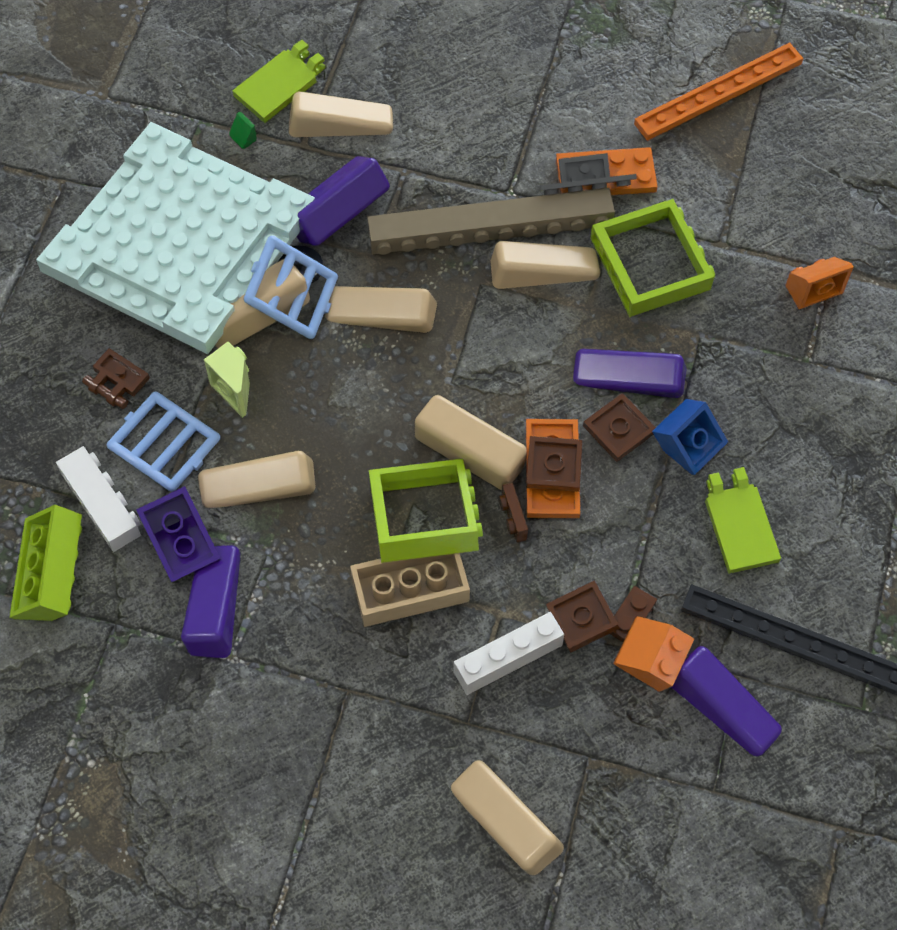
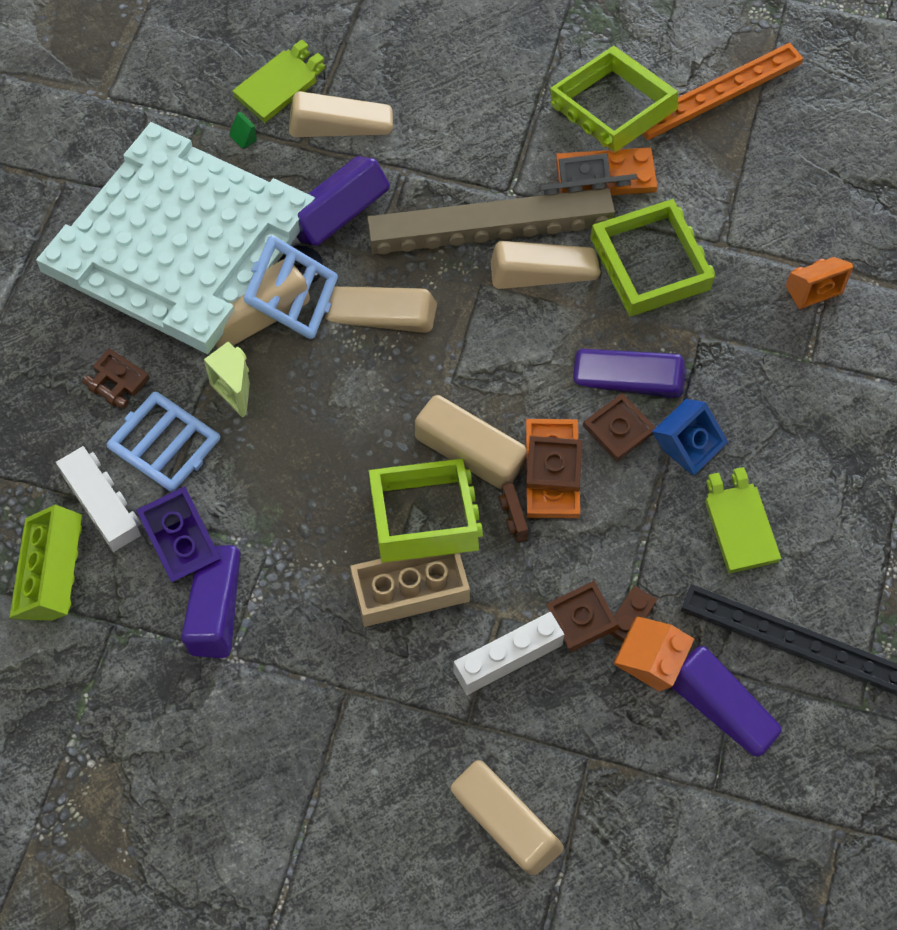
tan piece [198,451,315,508] -> none
none -> lime window [550,46,678,153]

